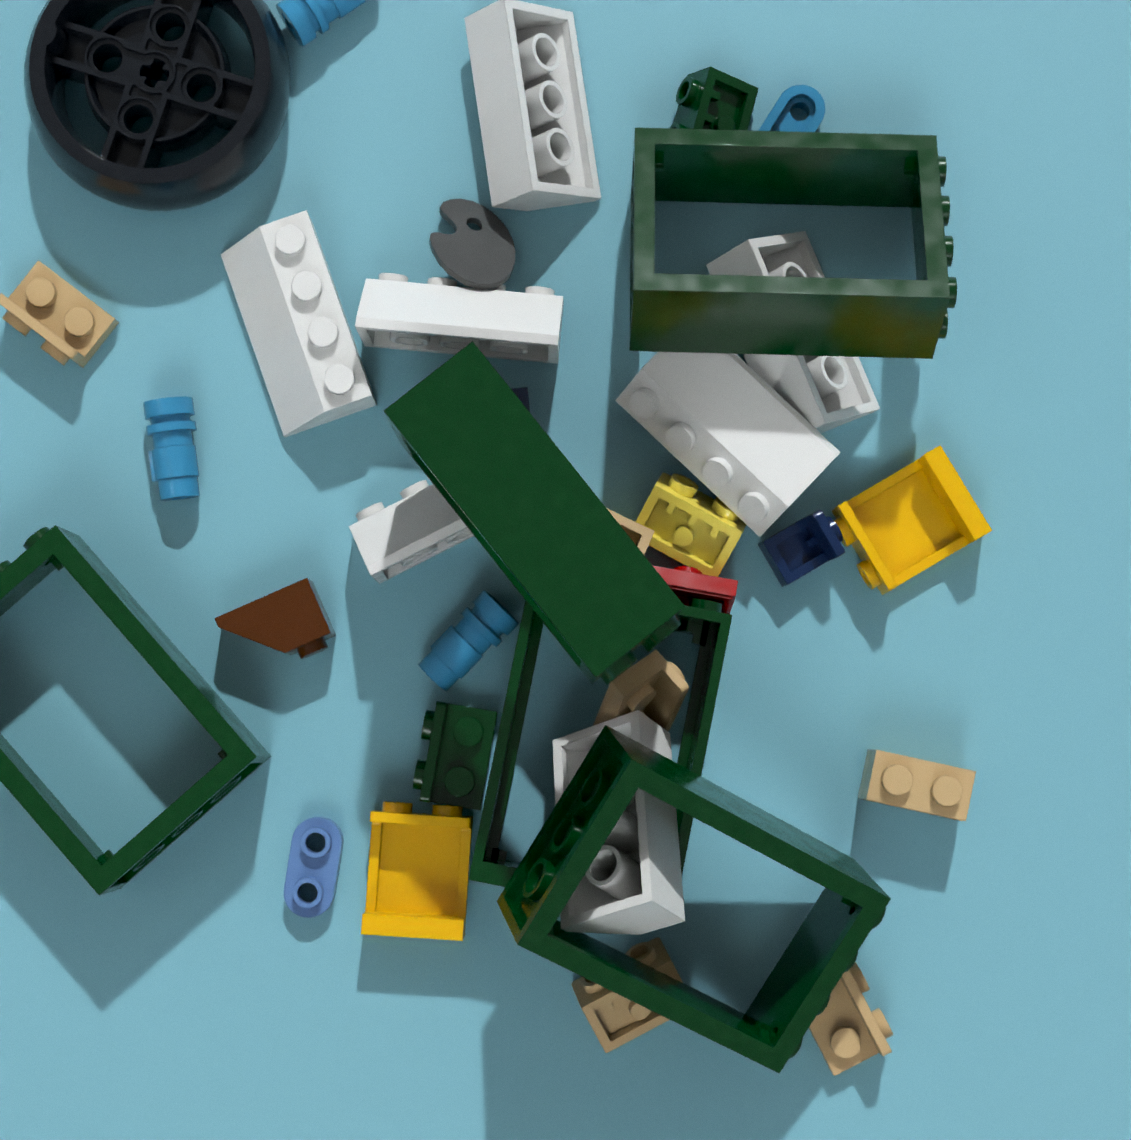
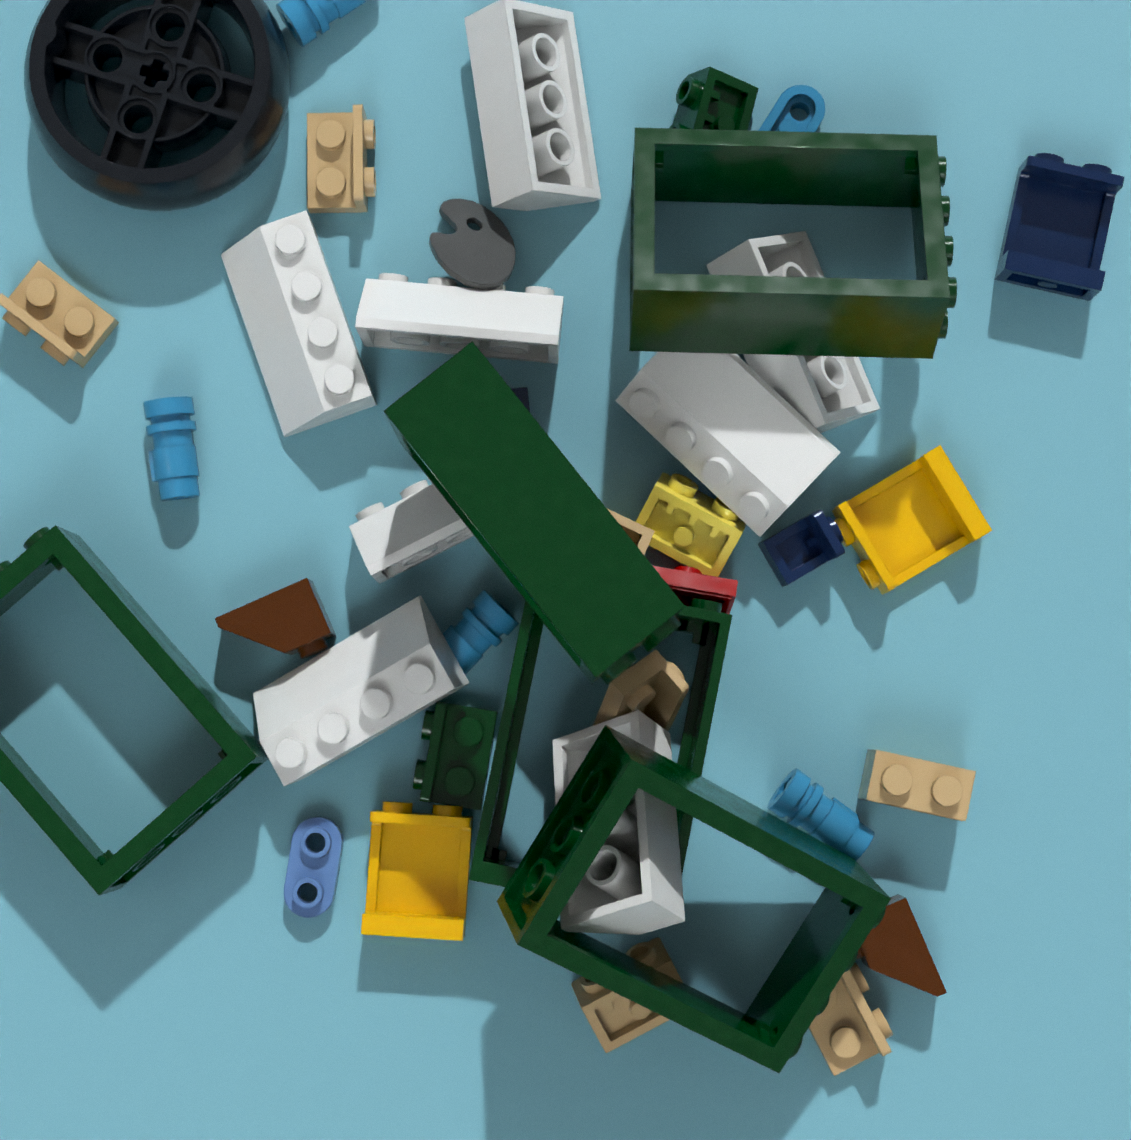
none -> white slope [253,596,469,786]
none -> tan bracket [307,104,376,213]
none -> dark azure axle [767,768,875,861]
none -> reddish brown slope [856,894,947,997]
none -> dark blue panel [994,153,1124,301]

